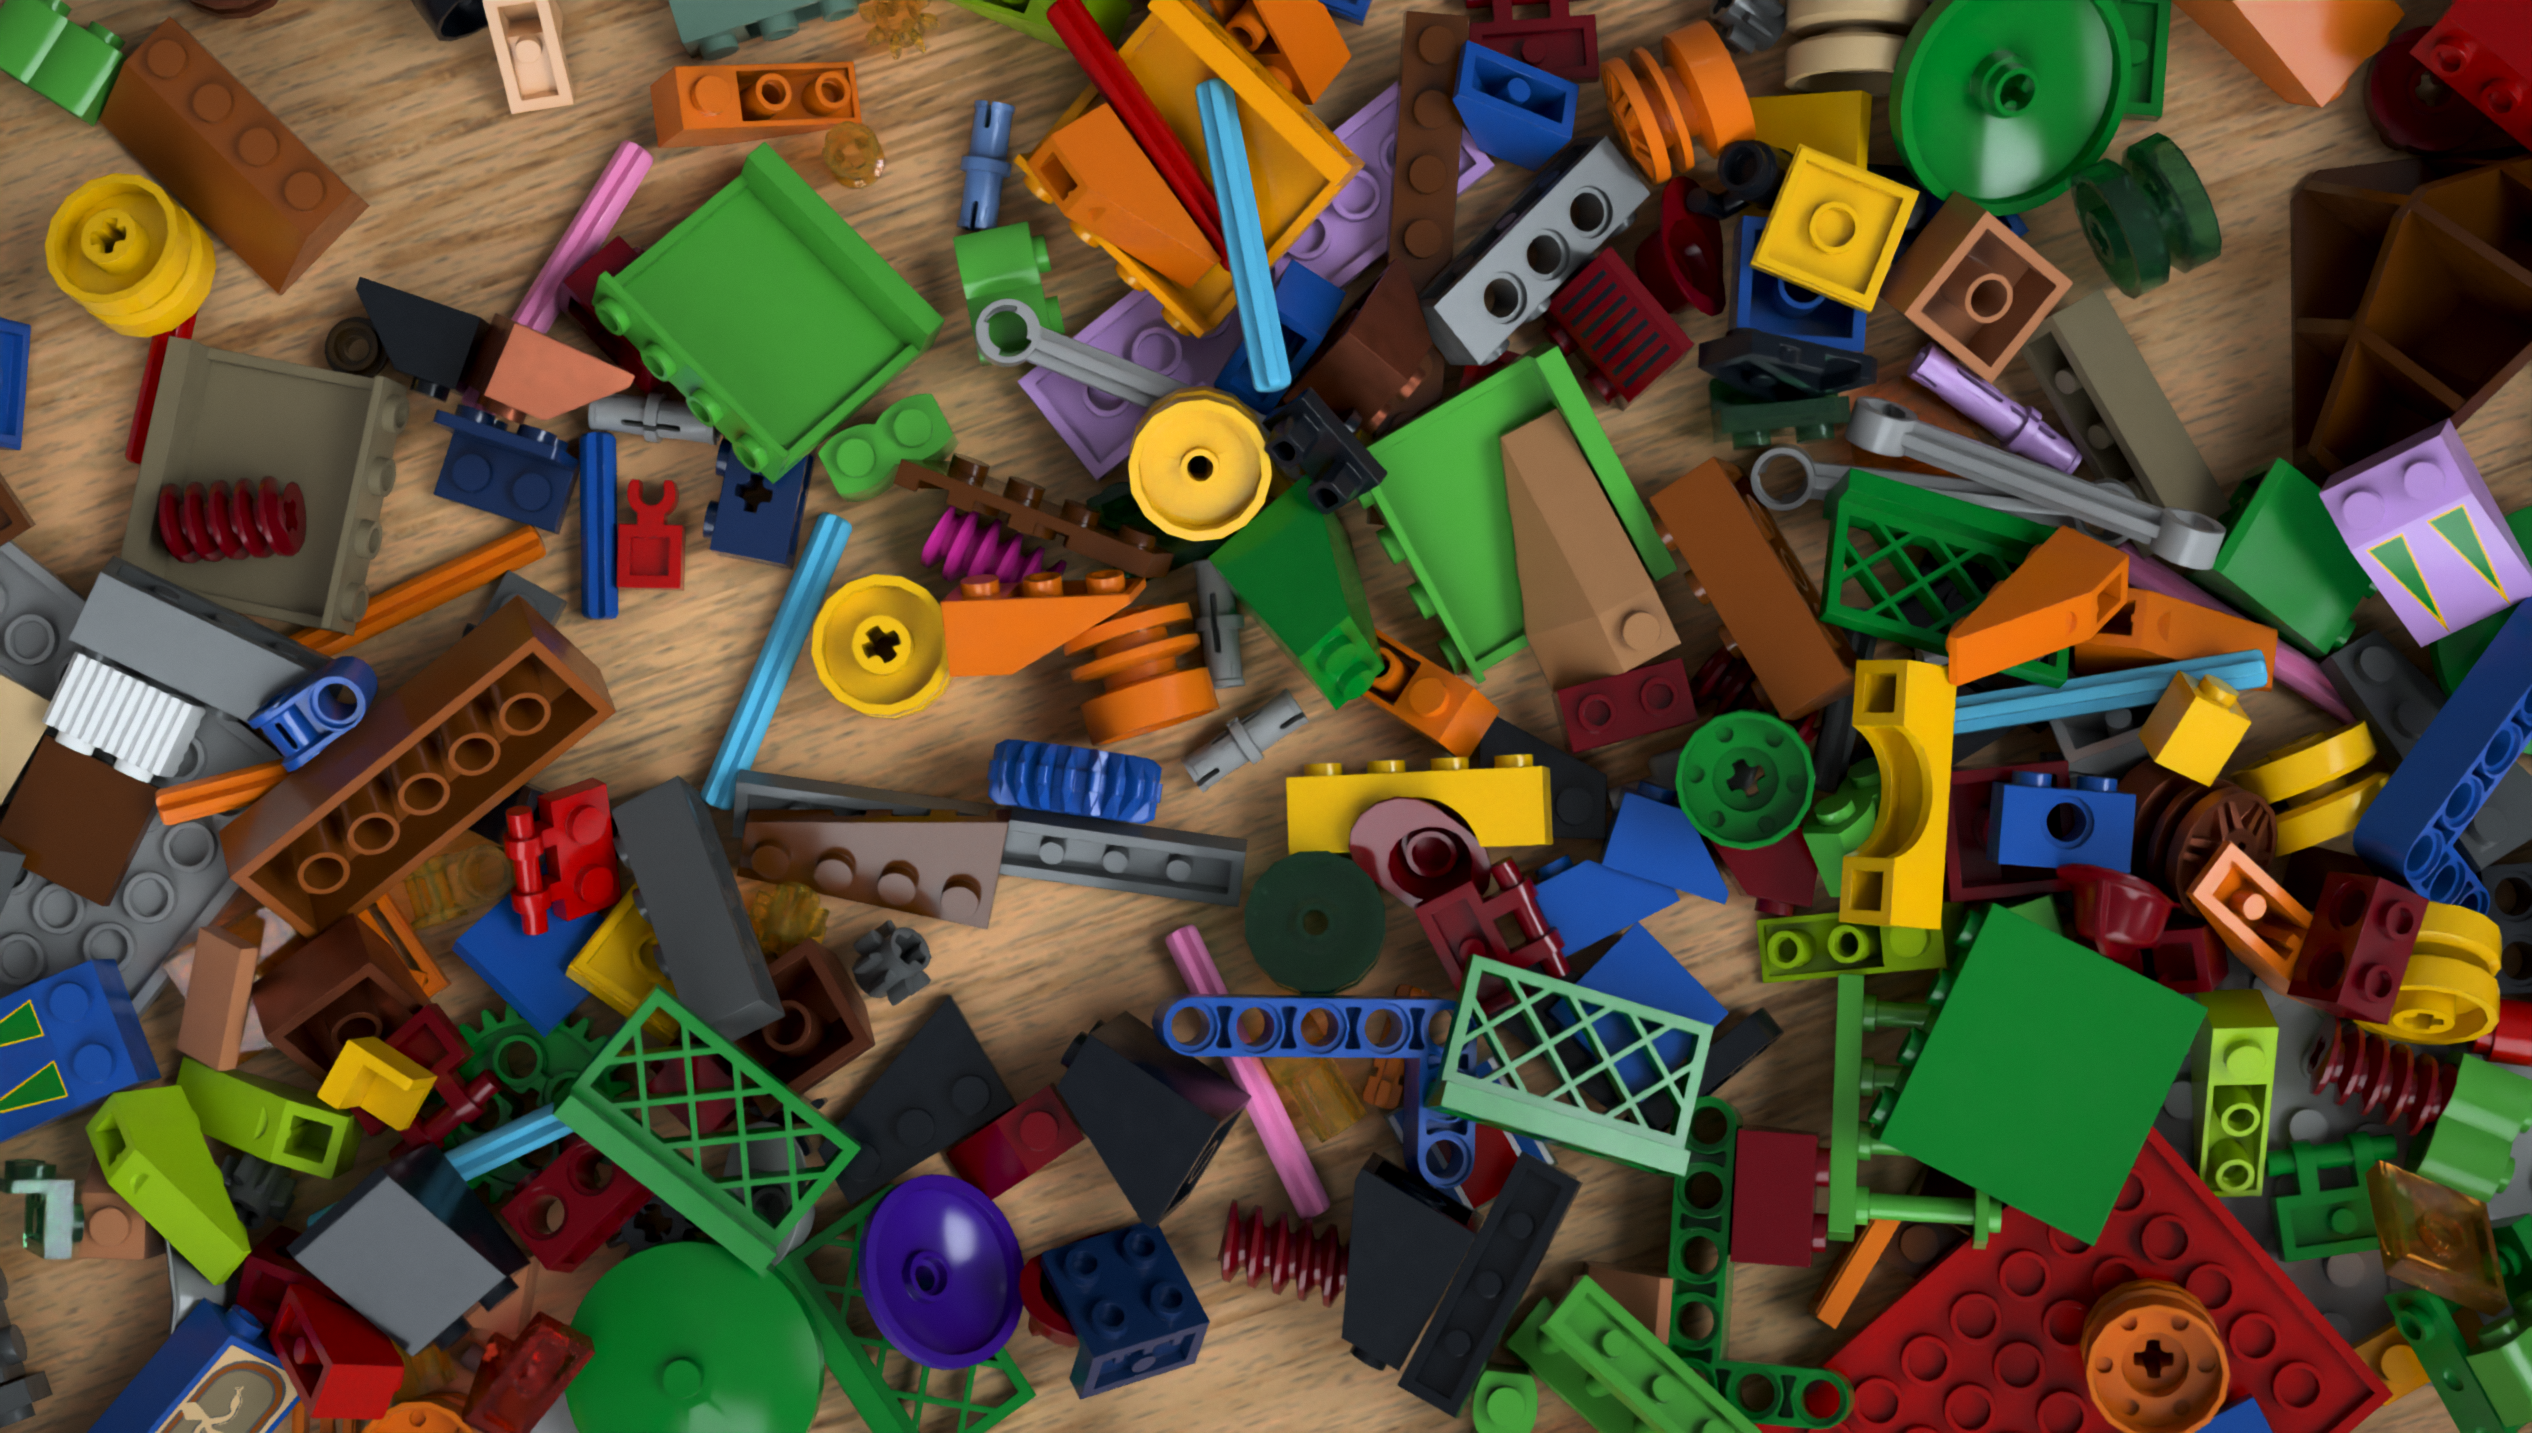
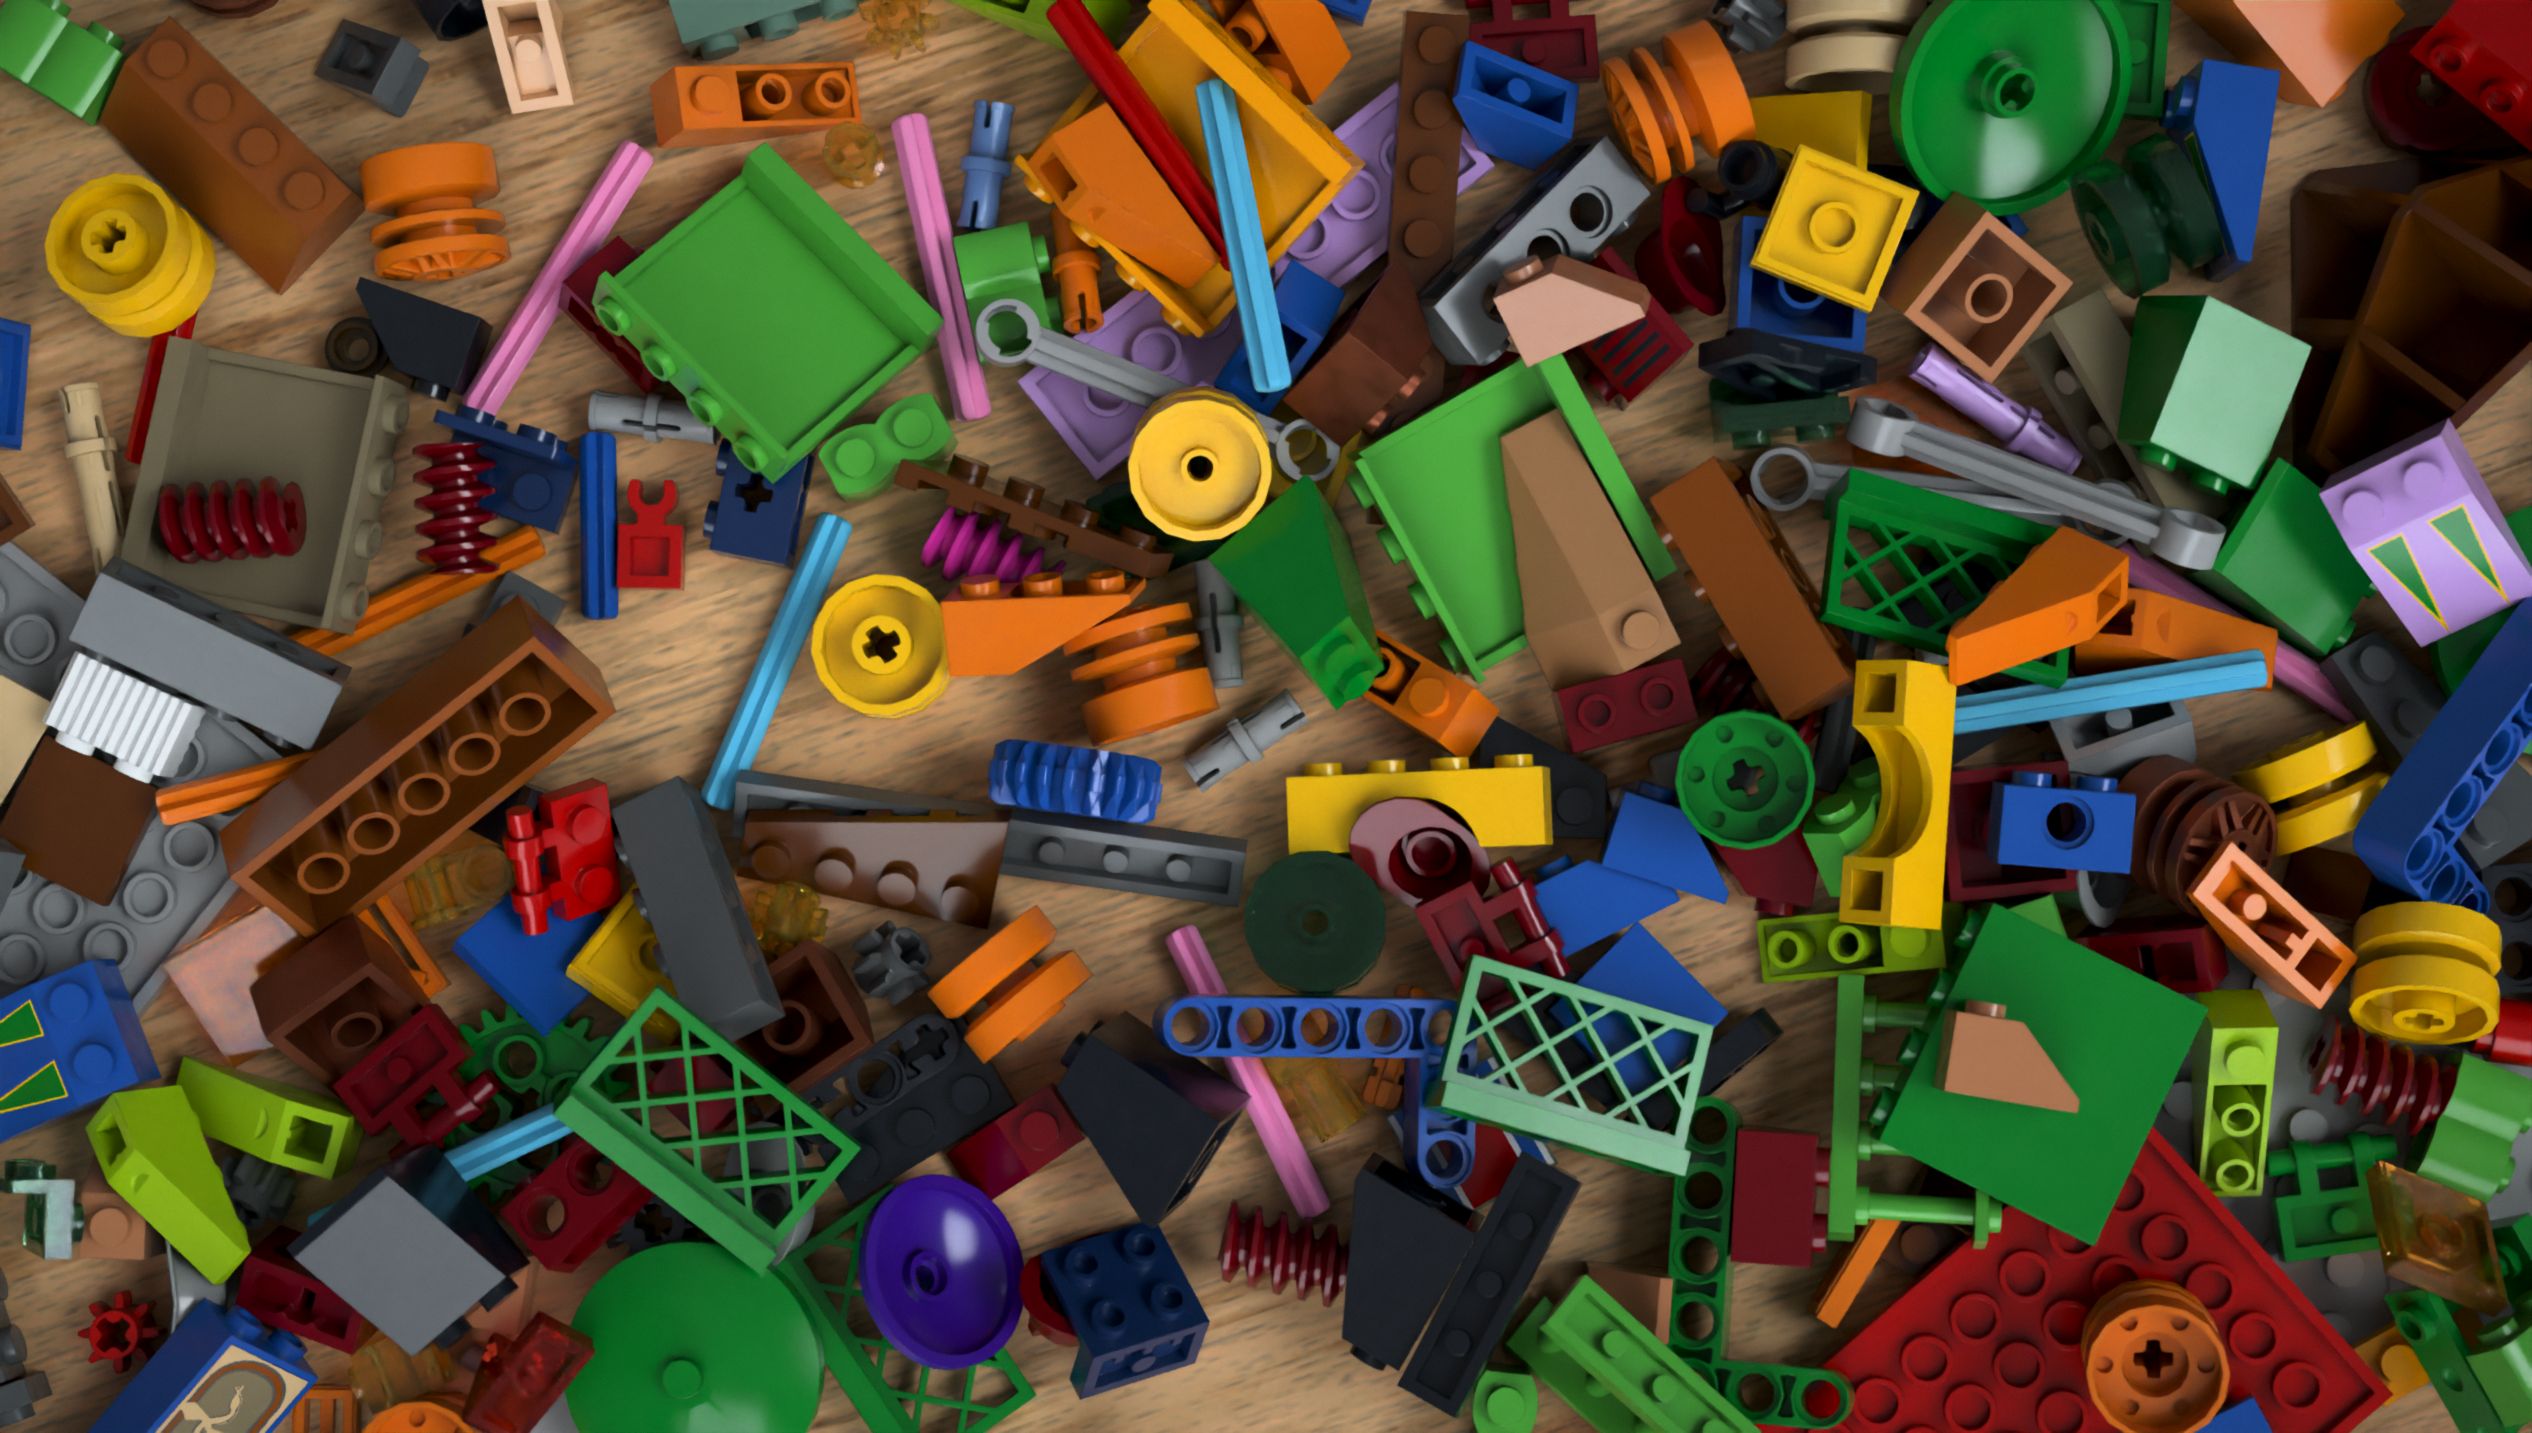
nougat tile [177,925,259,1071] -> none
blue piece [247,656,378,772] -> none
red slope [268,1284,405,1420] -> none
yellow panel [316,1036,438,1131] -> none
slope [465,313,635,425] -> none
black hips [1262,387,1388,515] -> none
dark red piece [2056,863,2181,962] -> none
yellow brick [2138,670,2252,787] -> none
dark red brick [2287,871,2429,1025] -> none
none -> tan pin [57,382,127,577]
none -> red gear [78,1290,167,1374]
none -> dark grey slope [314,19,429,117]
none -> orange wheel [358,142,511,282]
none -> dark red piece [412,443,500,575]
none -> black beam [791,1013,960,1145]
none -> bright pink axle [891,113,992,423]
none -> orange wheel [927,905,1094,1064]
none -> orange pin [1049,206,1104,334]
none -> slope [1493,254,1651,367]
none -> nougat slope [1933,999,2080,1114]
none -> slope [2117,295,2312,497]
none -> blue slope [2158,59,2281,283]

